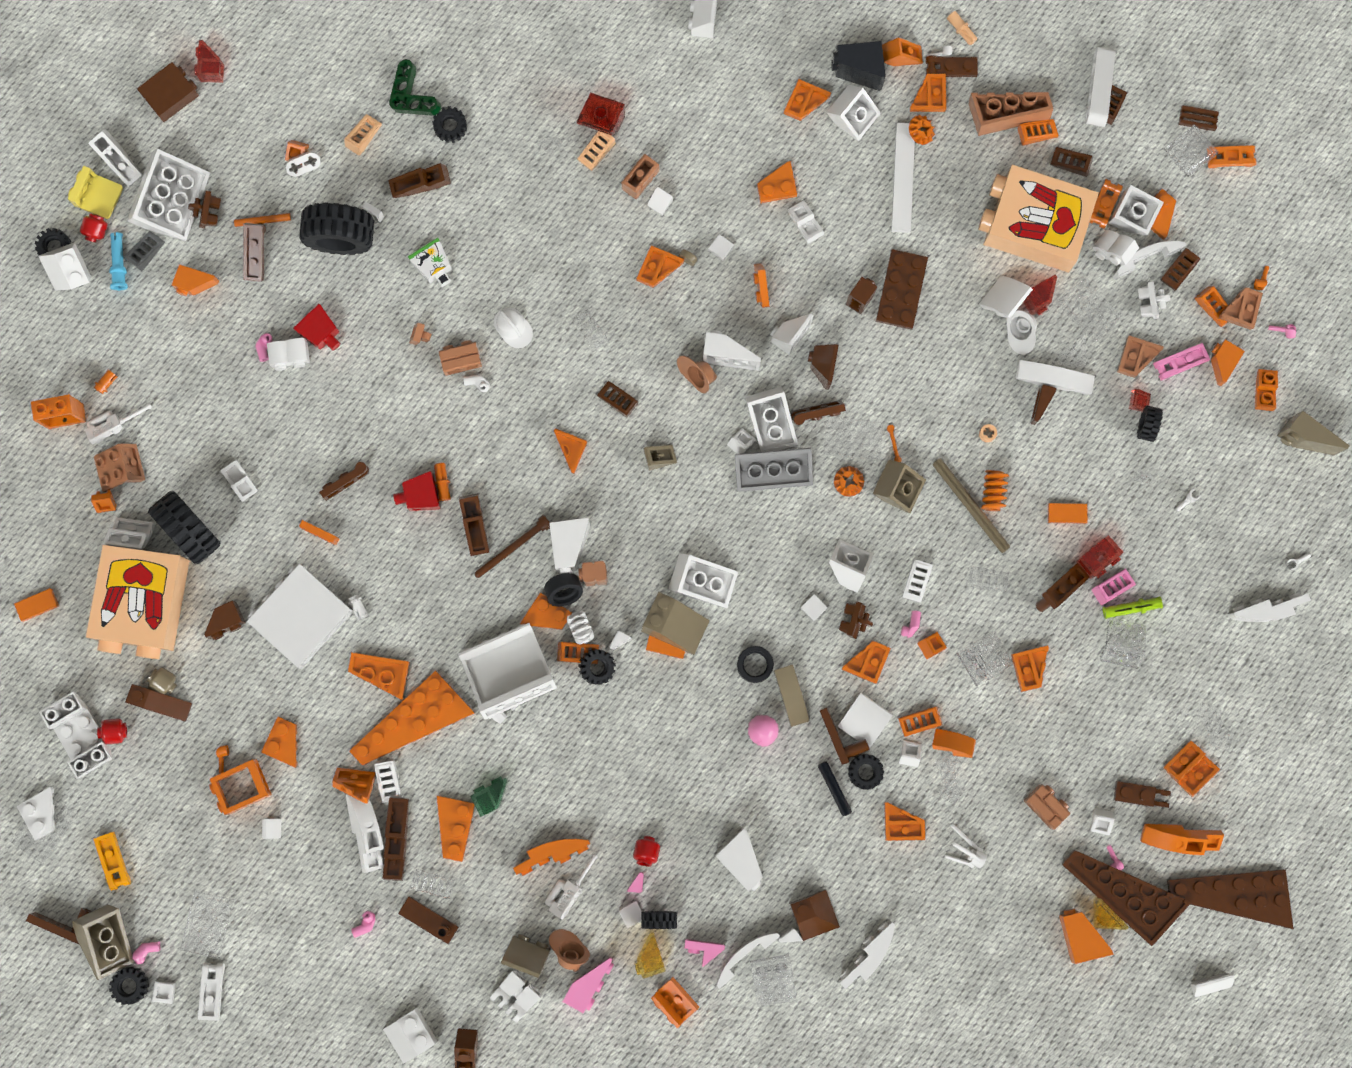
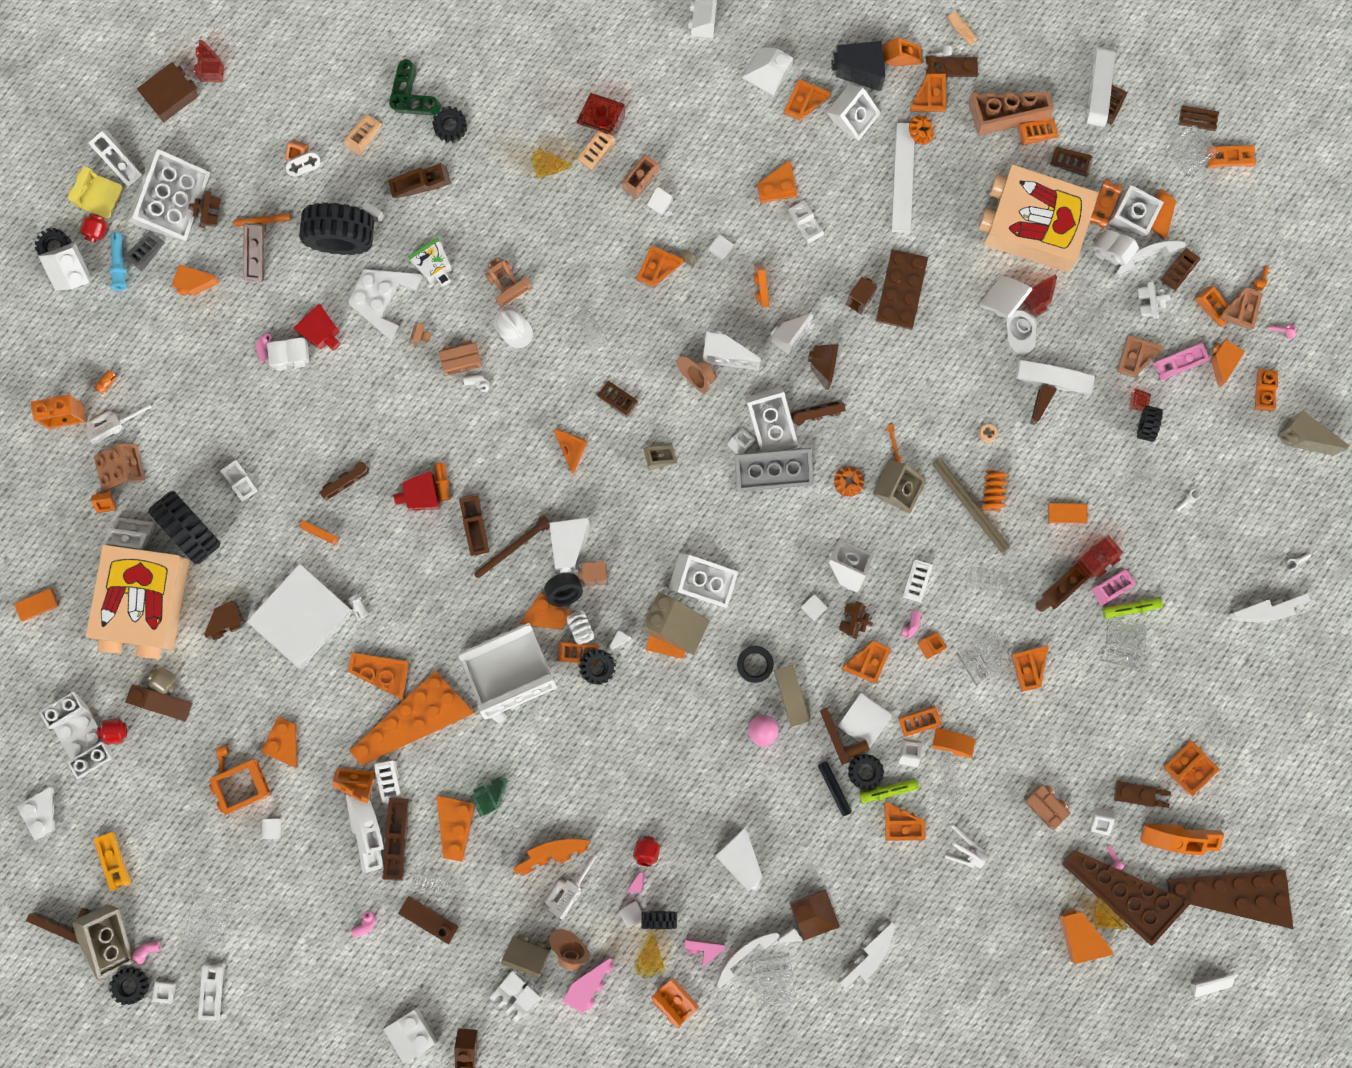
none -> white wing [348,269,423,342]
none -> nougat tile [485,258,532,308]
none -> clear yellow slope [529,149,573,179]
none -> white slope [742,47,794,96]
none -> lime pin [859,778,919,804]

